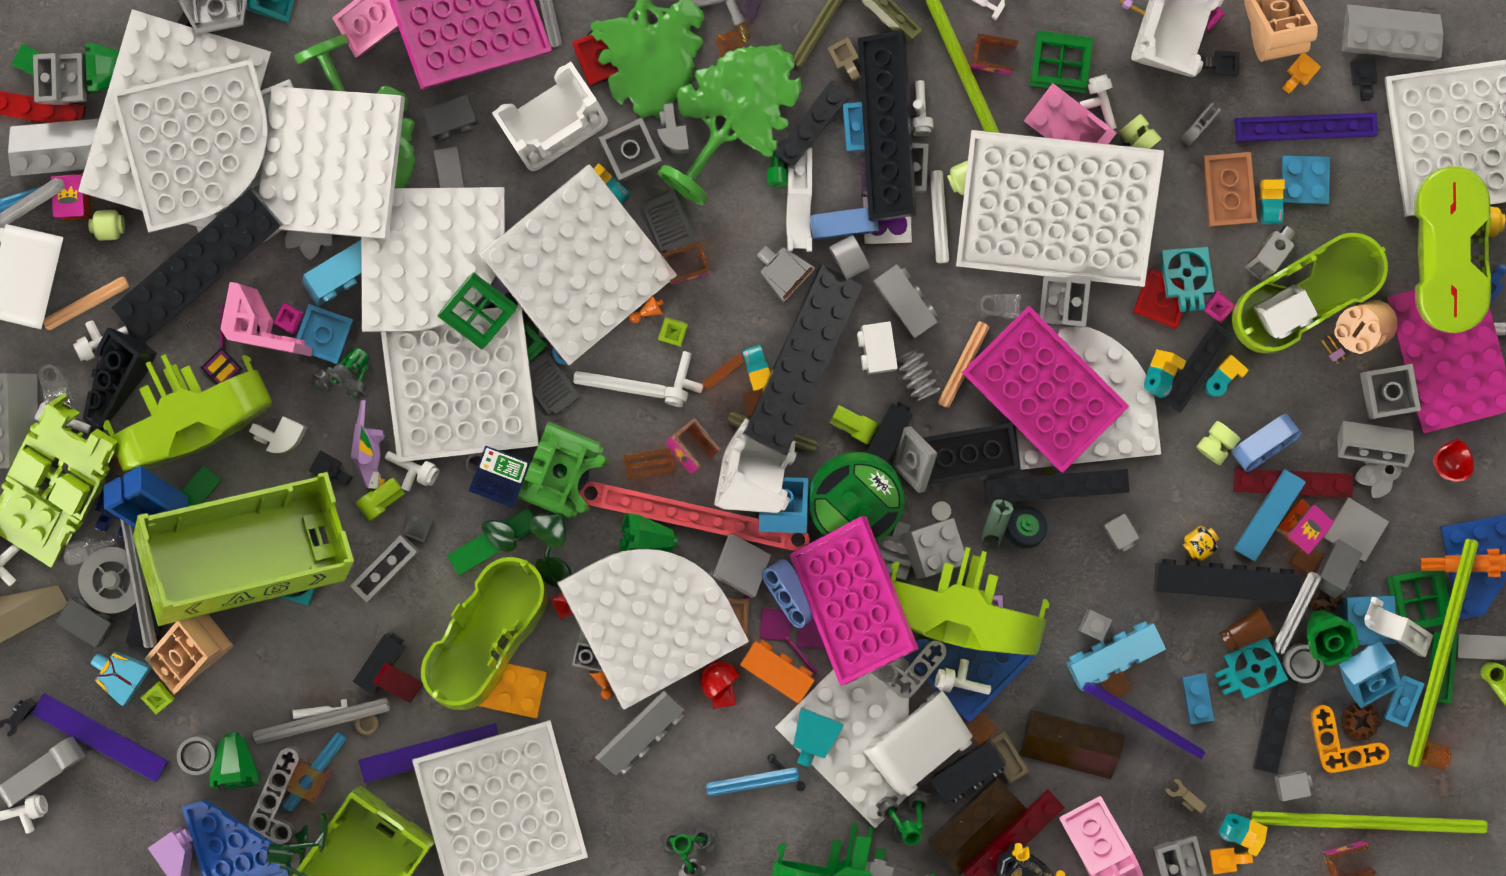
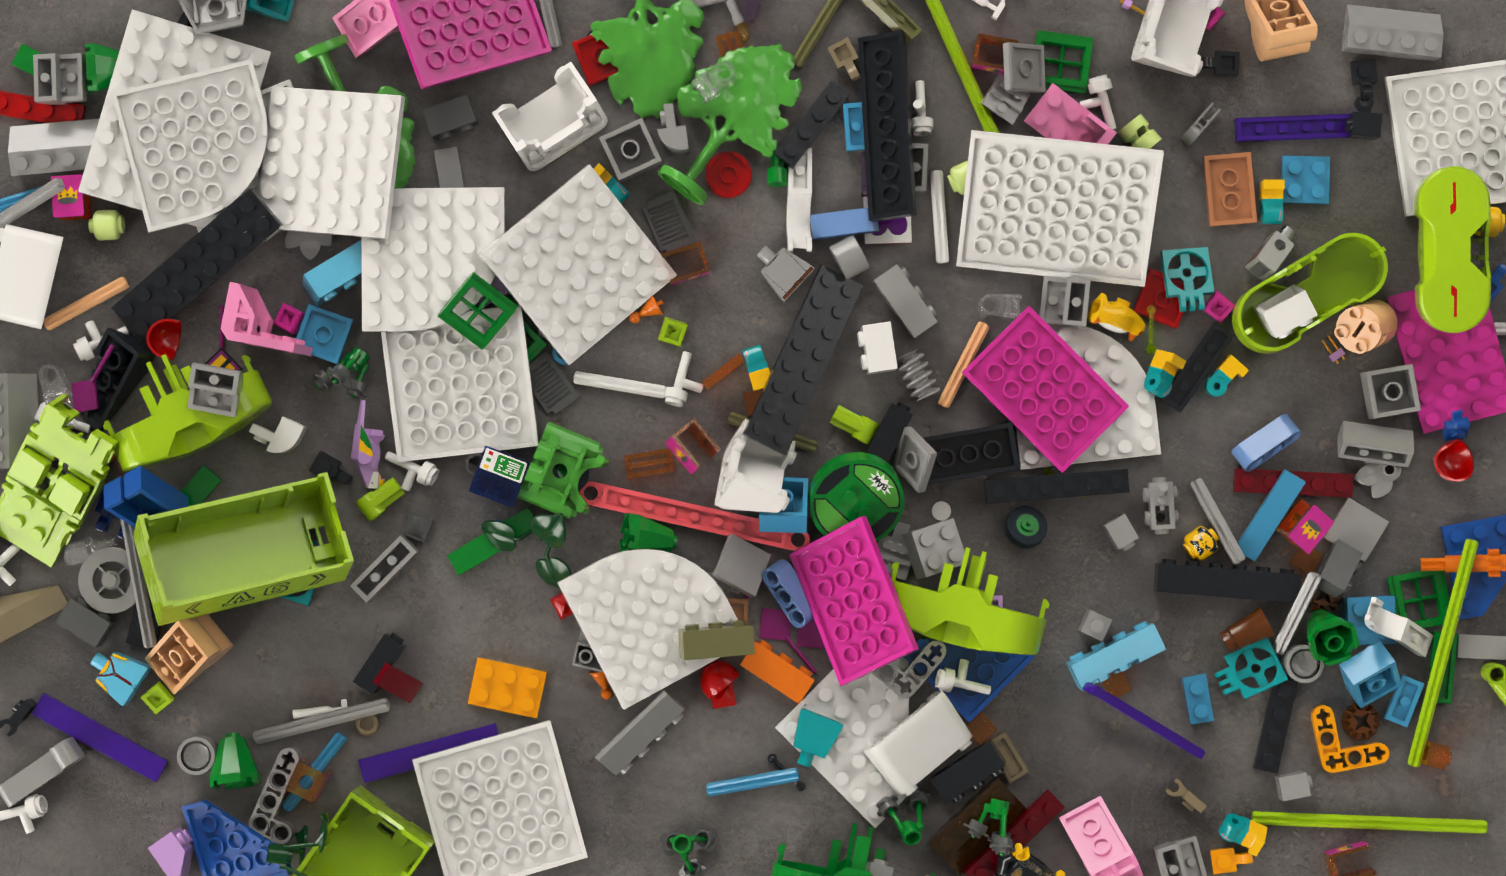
lime piece [421,557,548,710] -> none
sand green piece [981,499,1013,547] -> none
dark brown slope [1019,709,1126,779] -> none
yellowish green wheel [1196,421,1241,465] -> none
light orange plate [1282,53,1321,94] -> none
none -> magenta piece [71,345,114,412]
none -> red helmet [146,319,182,361]
none -> light grey brick [187,362,244,417]
none -> olive brick [678,620,755,660]
none -> clear piece [691,61,736,104]
none -> red tile [706,151,752,198]
none -> plant [963,798,1016,856]
none -> light grey piece [980,73,1031,126]
none -> light grey tile [1003,42,1046,93]
none -> yellow animal [1087,293,1146,341]
none -> light grey brick [1142,477,1179,534]
none -> clear neon green hinge [1146,305,1156,354]
none -> light grey axle [1190,478,1245,565]
none -> black brick [1344,96,1382,140]
none -> blue plate [1442,410,1470,441]

